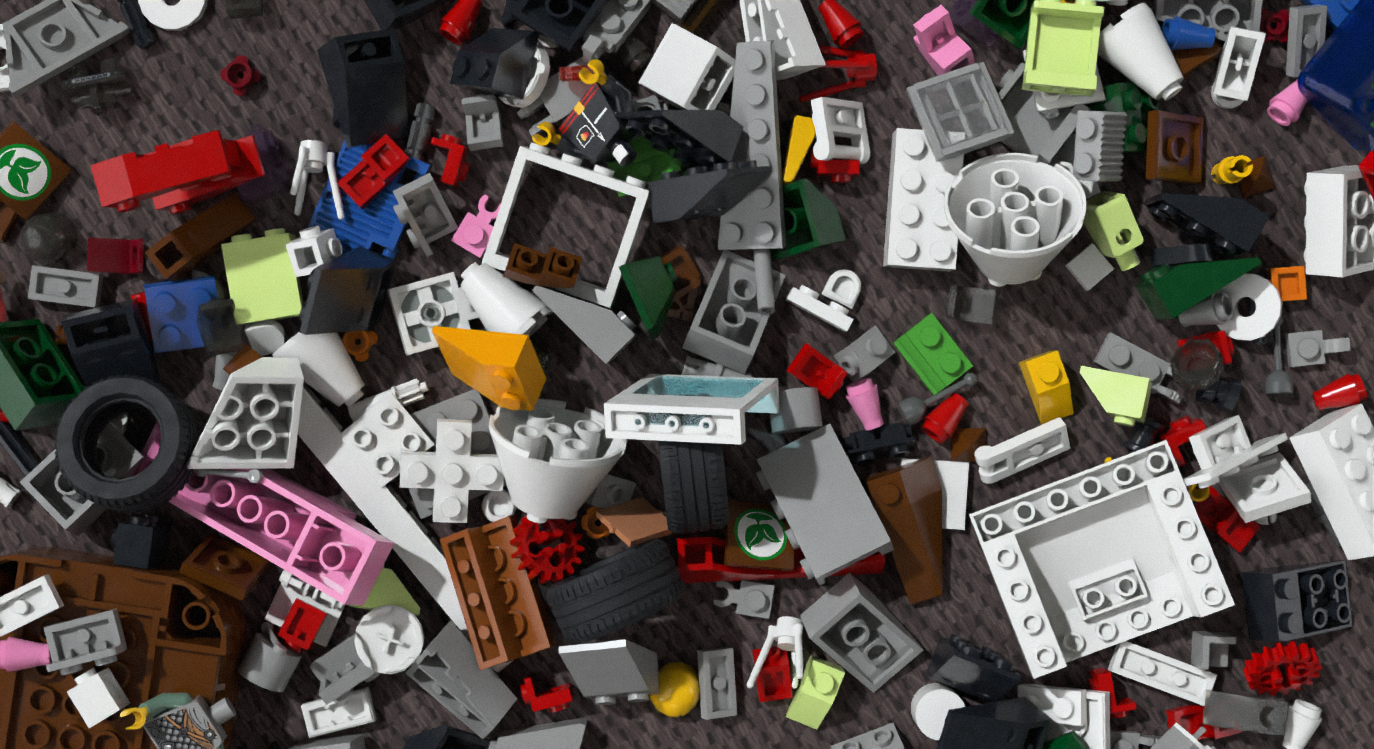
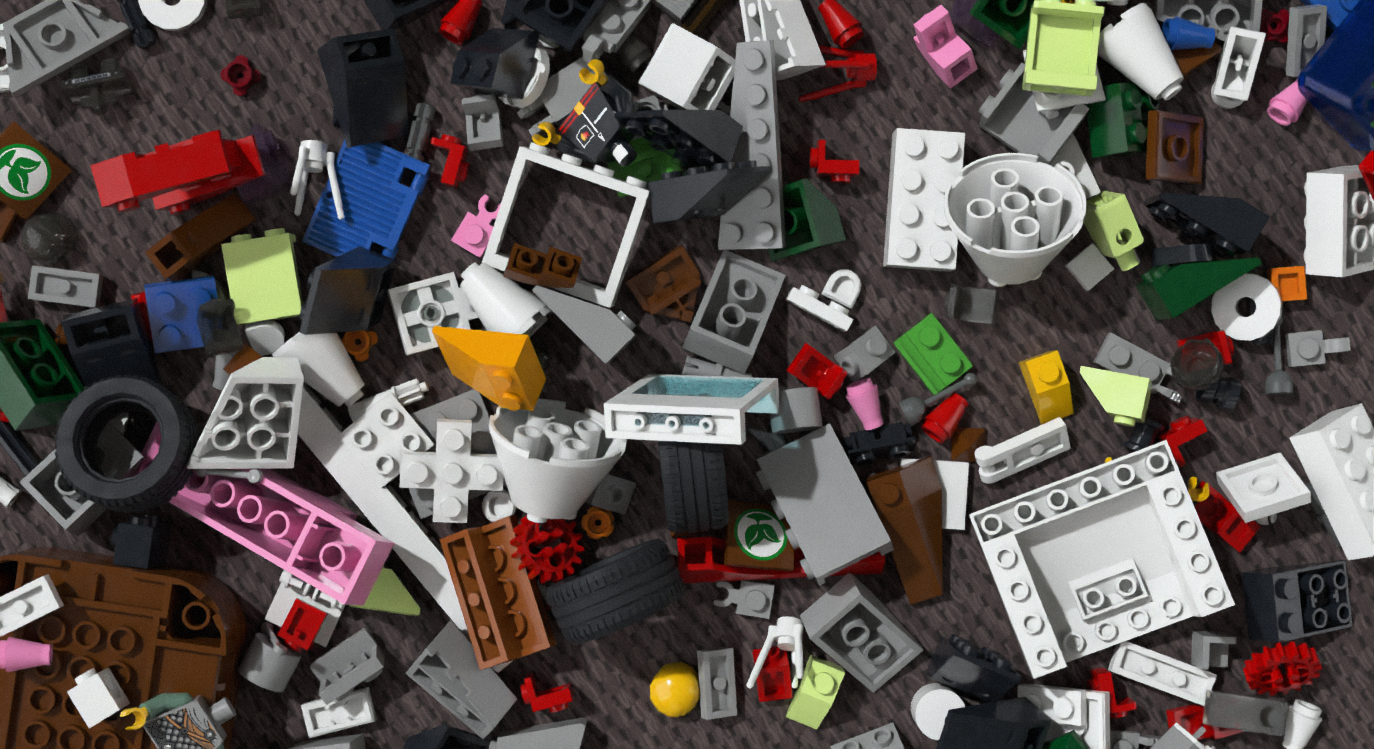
light grey bracket [44,608,127,675] -> none
dark red bracket [87,237,144,274] -> none
reddish brown tile [179,533,271,601] -> none
white brick [285,226,342,277] -> none
red slope [337,134,410,210] -> none
white tile [354,605,424,674] -> none
light grey bracket [393,173,458,257] -> none
clear red tile [559,65,594,82] -> none
light grey slope [559,639,659,705] -> none
nougat piece [595,497,673,547] -> none
dark green slope [619,256,678,340] -> none
light grey piece [754,249,775,315] -> none
yellow slope [782,115,816,186] -> none
white plate [811,97,870,164] -> none
clear piece [906,62,1015,162] -> none
light grey brick [1073,110,1127,182] -> none
light grey cone [1178,292,1233,327] -> none
white bracket [1183,415,1288,488] -> none
yellow pin [1211,155,1253,184] -> none
reddish brown slope [1237,155,1275,198] -> none
red cone [1312,373,1367,411] -> none

